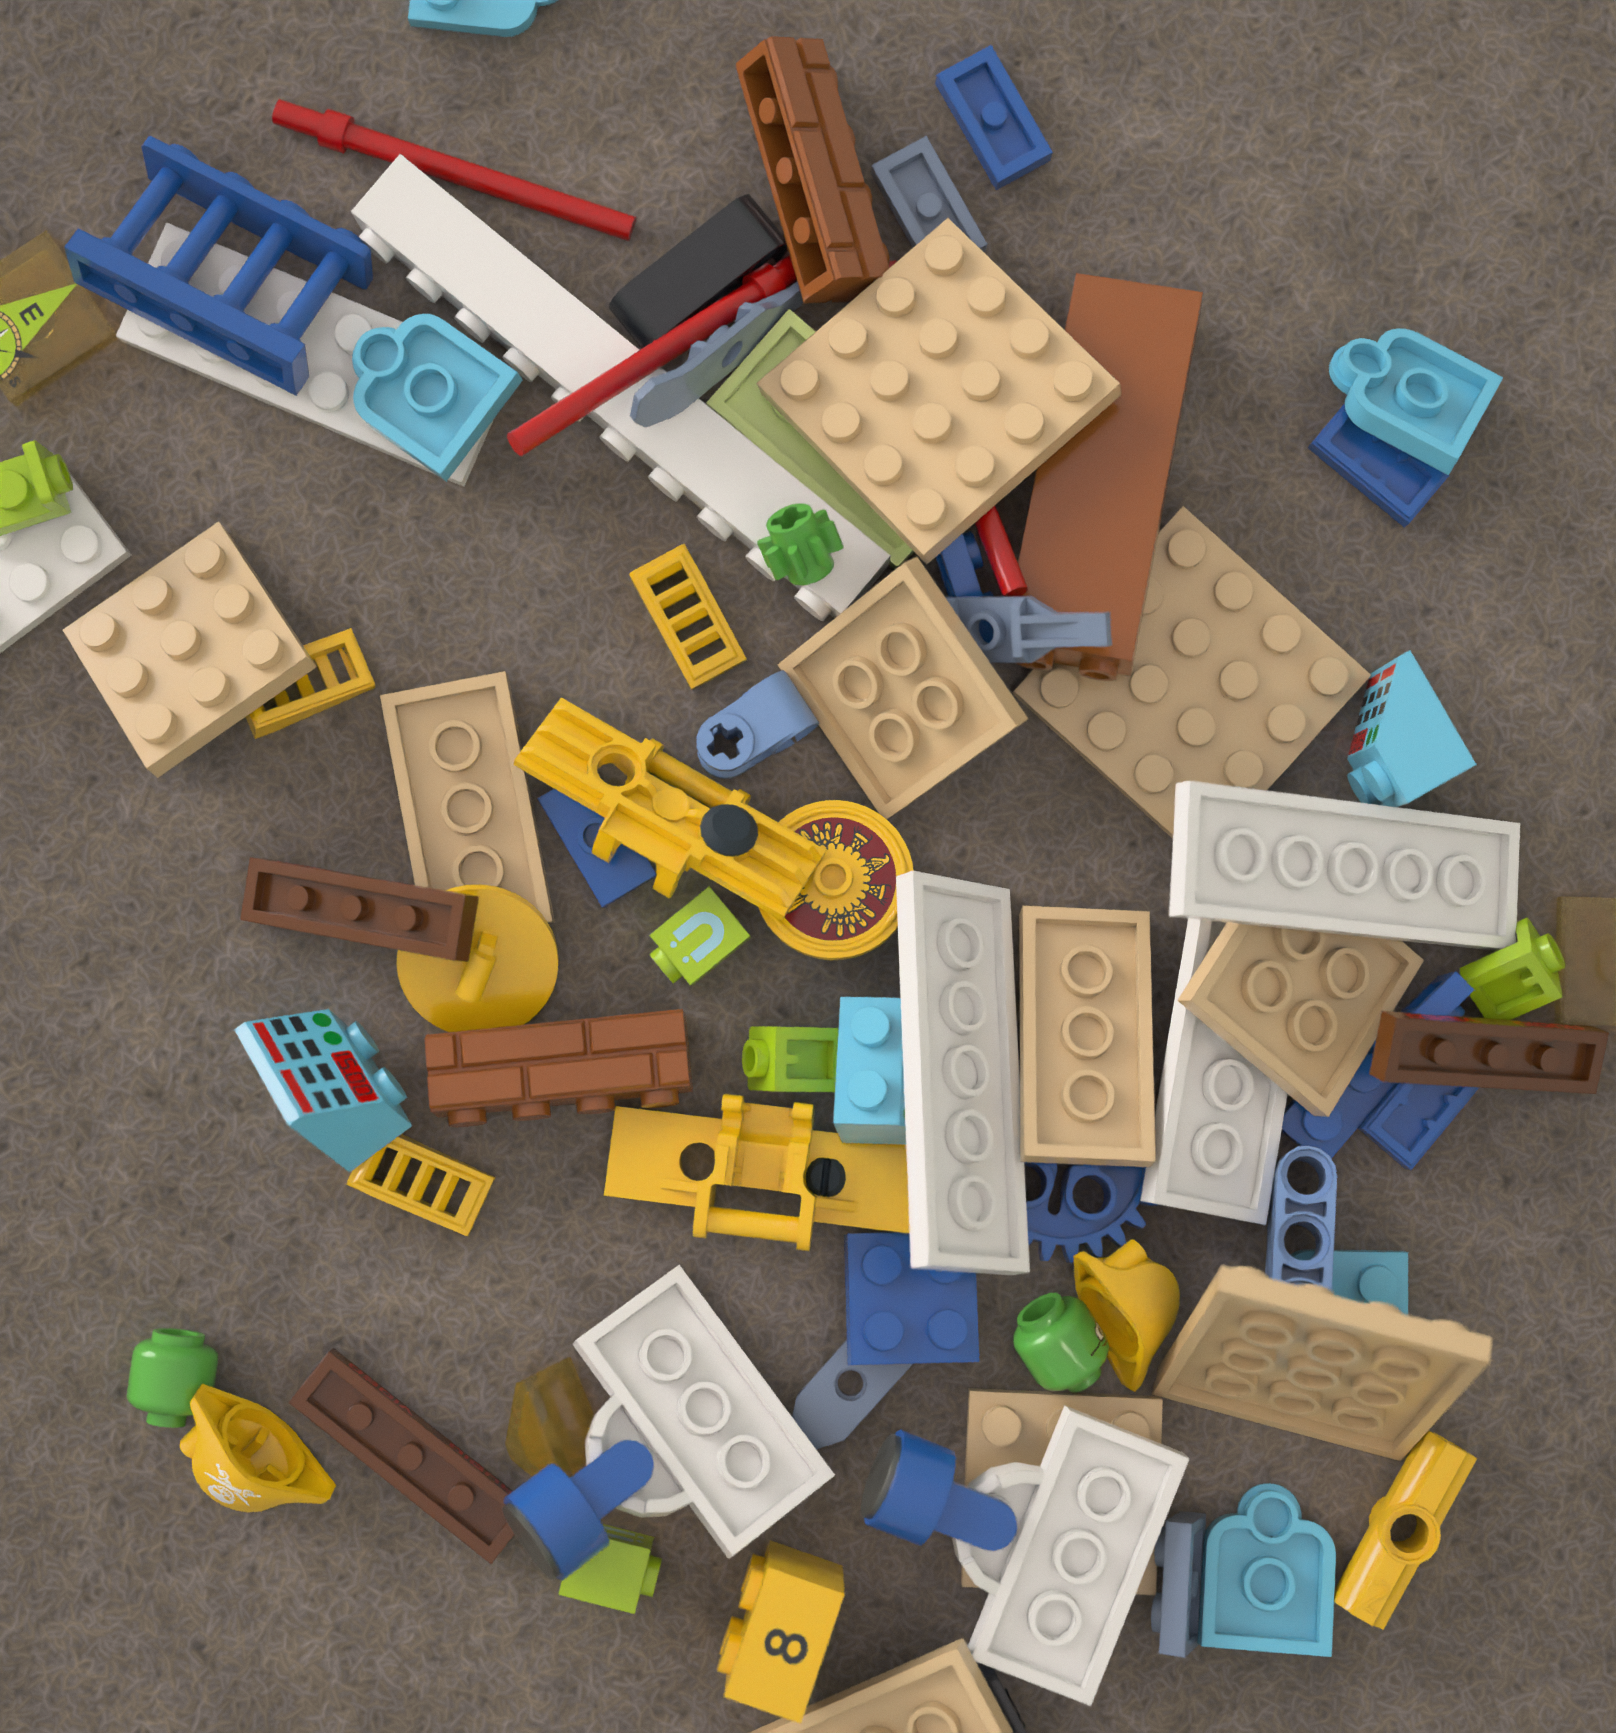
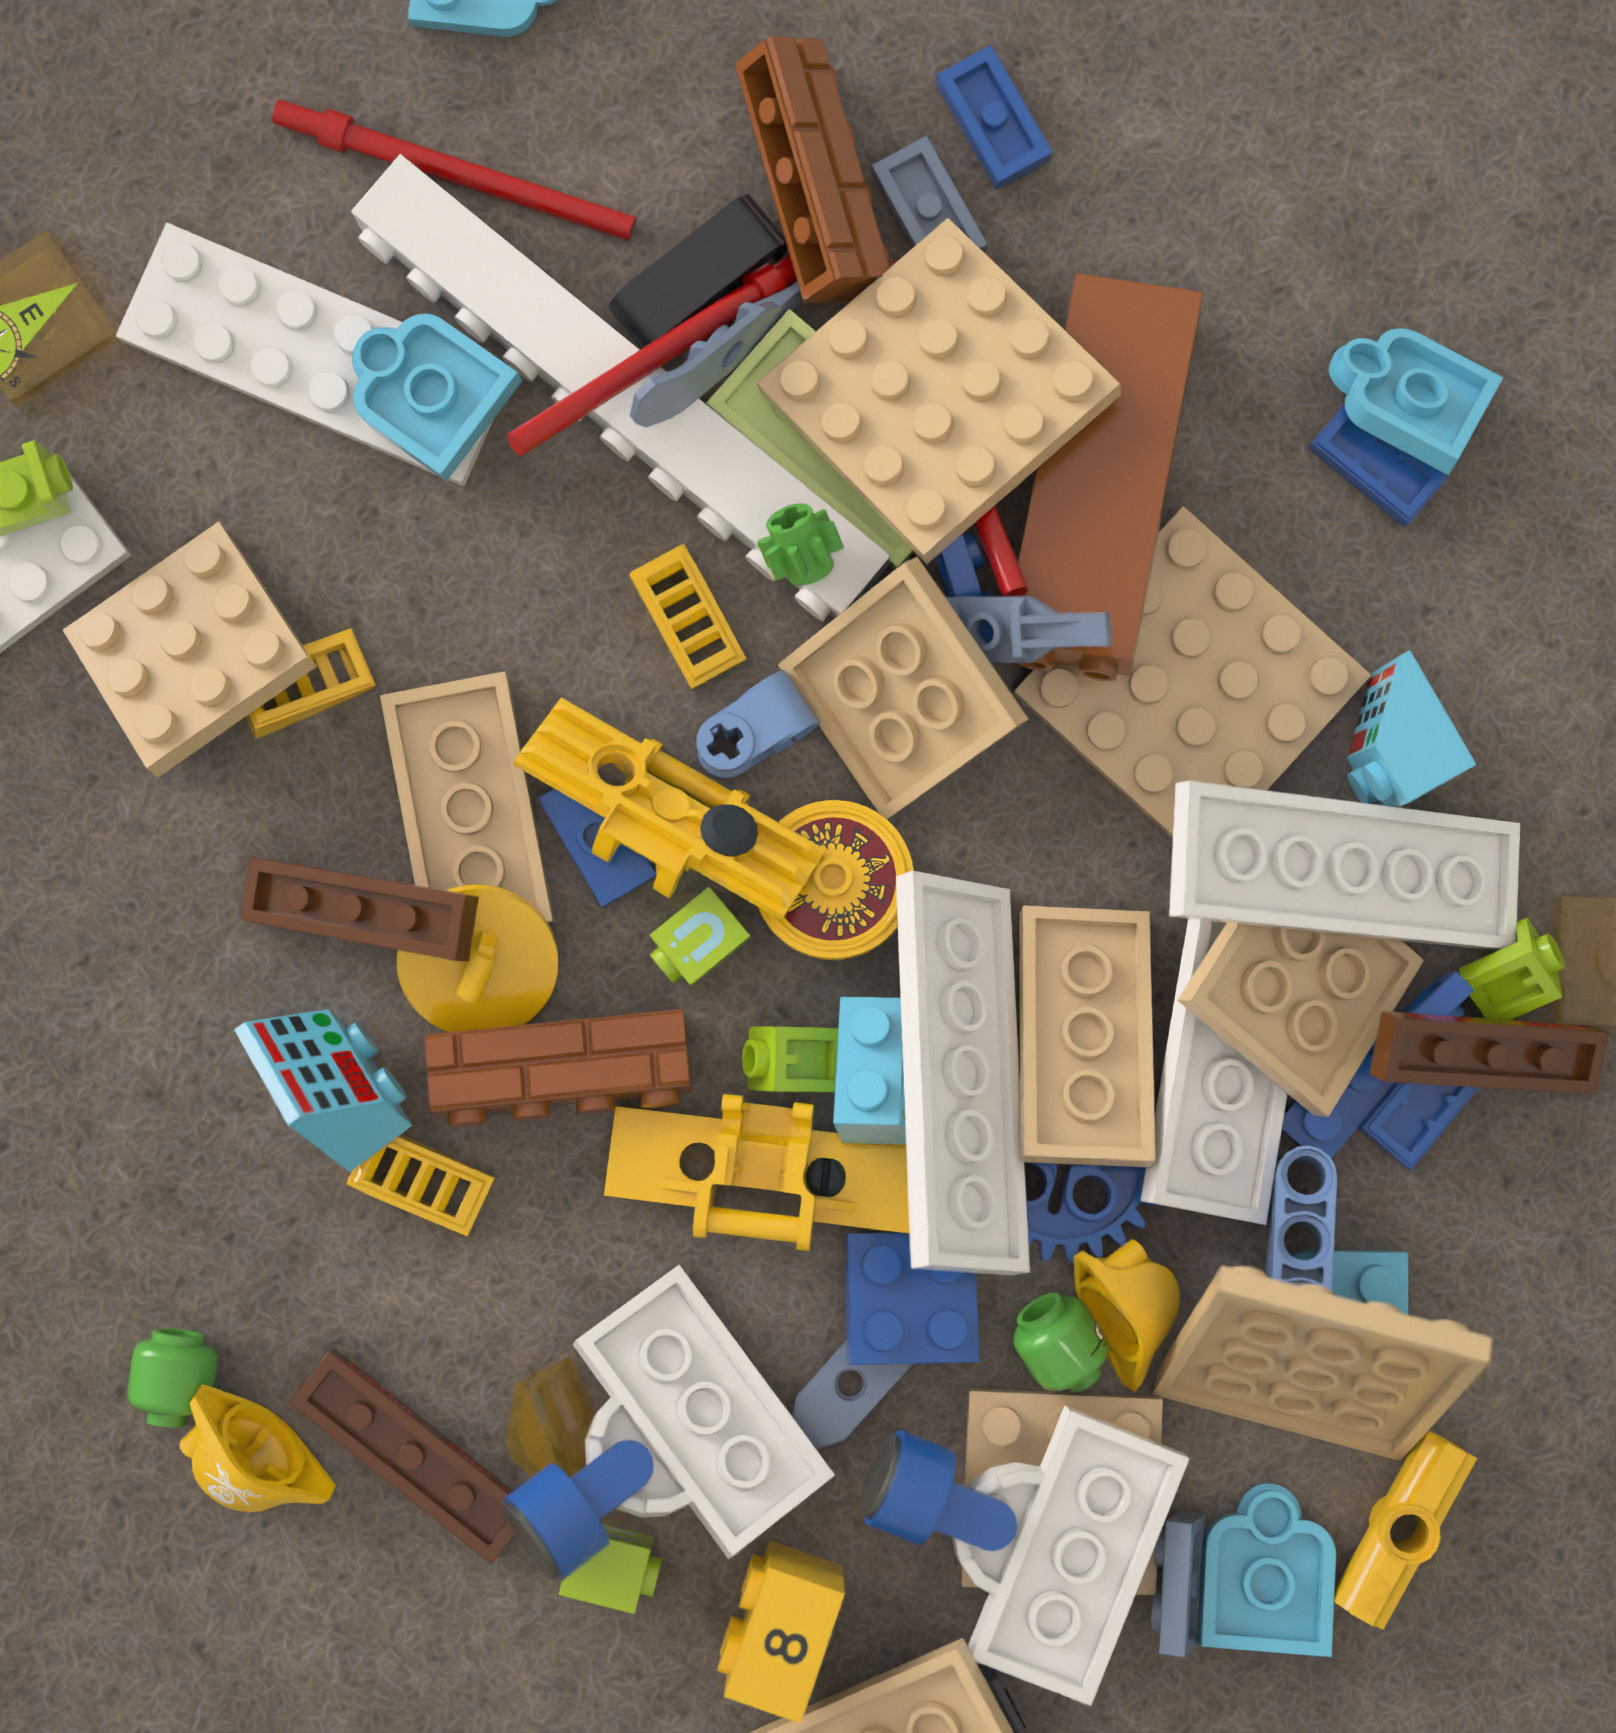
blue fence [64,136,373,396] -> none

